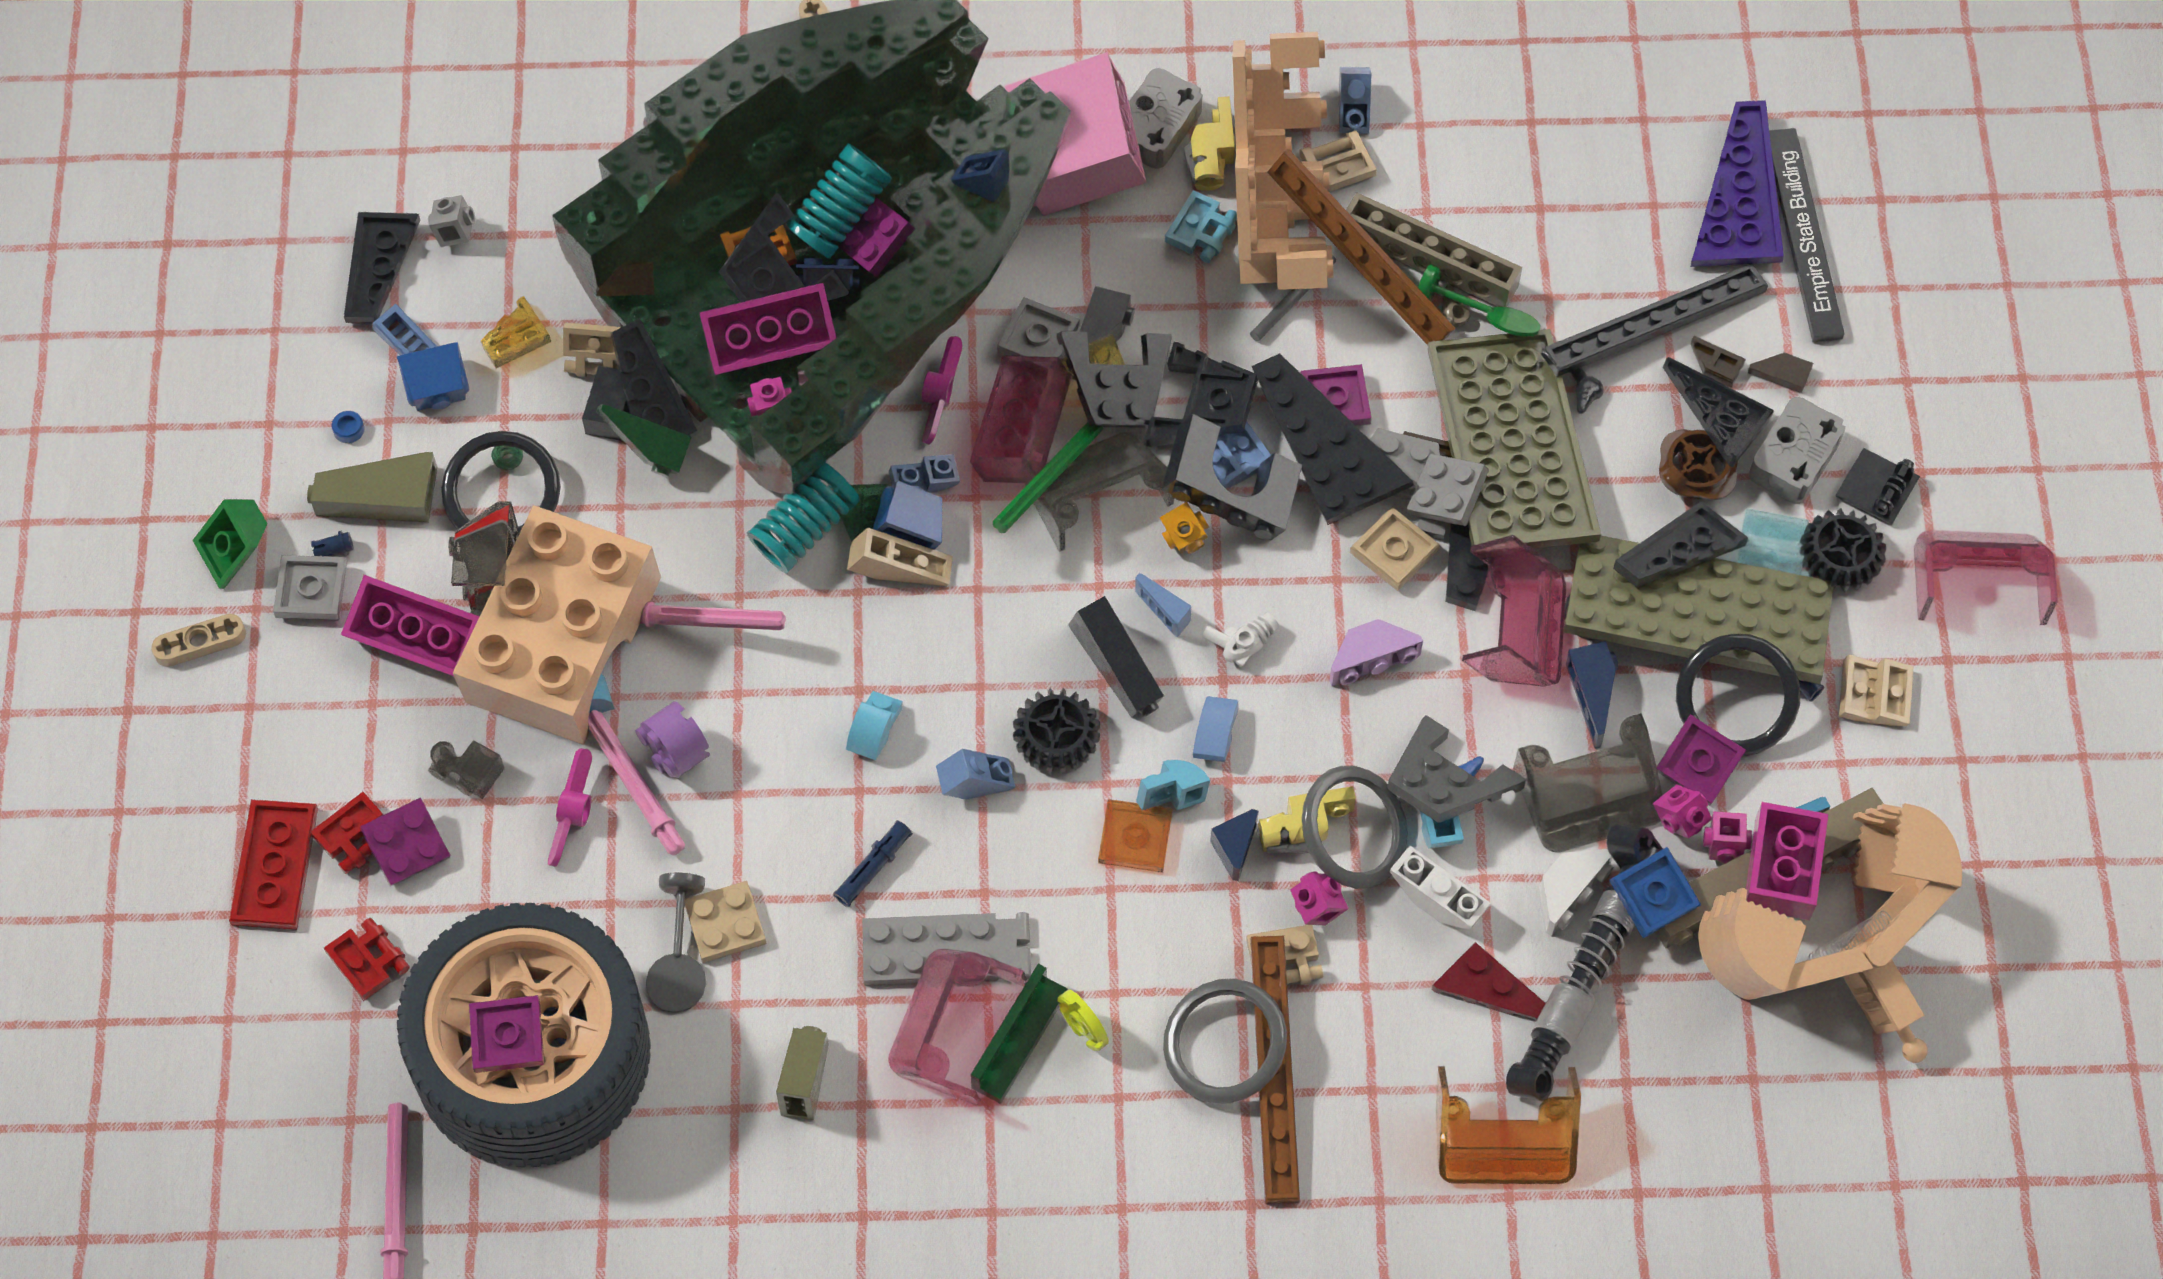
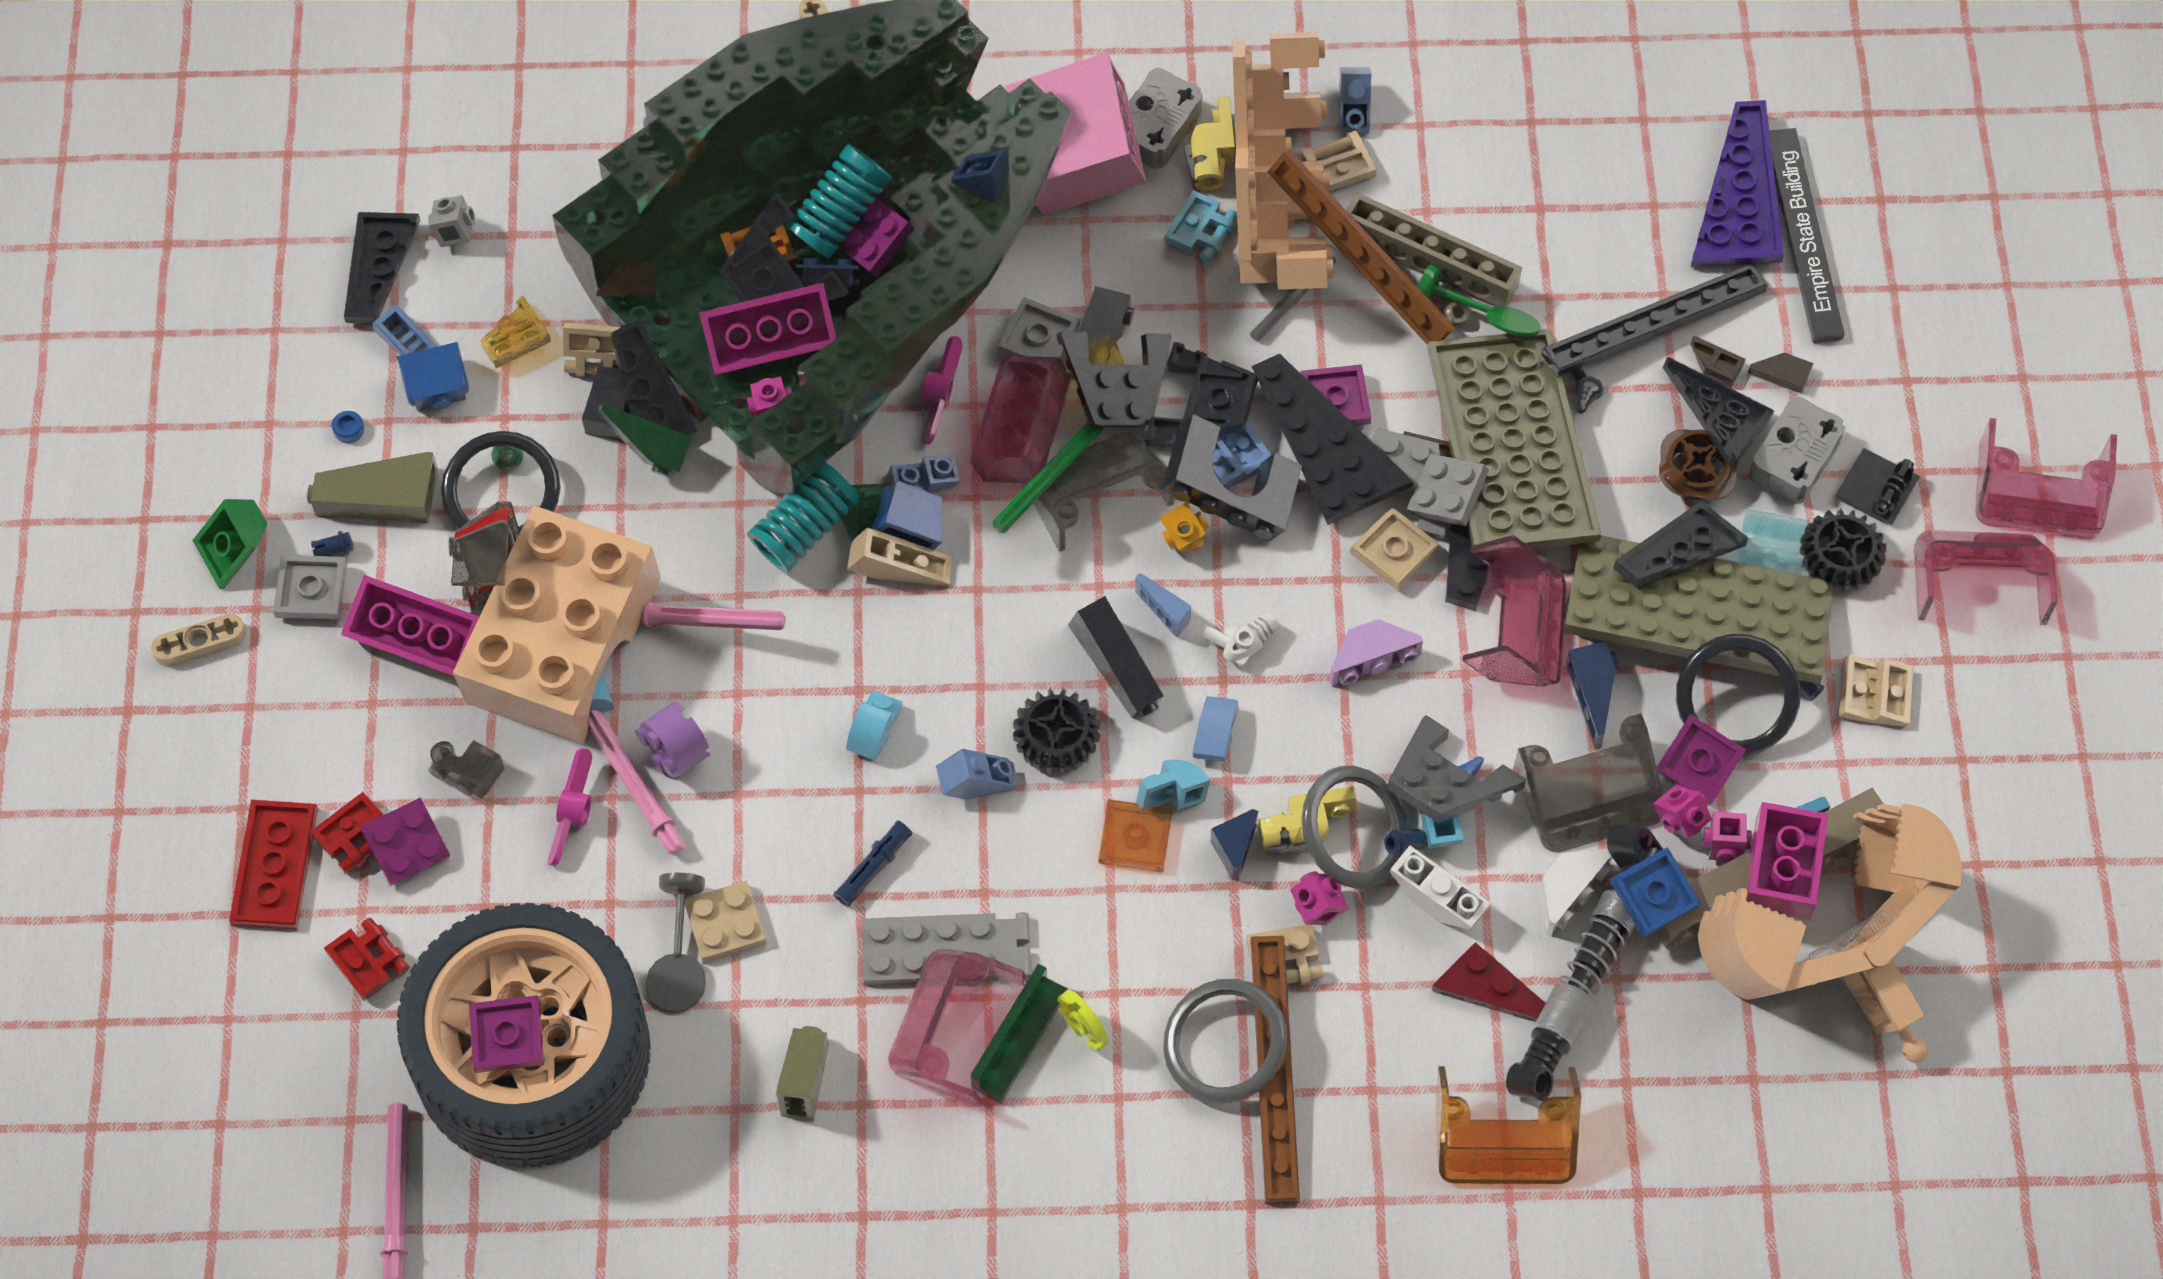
none -> dark blue pin [1384,828,1427,856]
none -> clear pink windscreen [1975,418,2117,540]

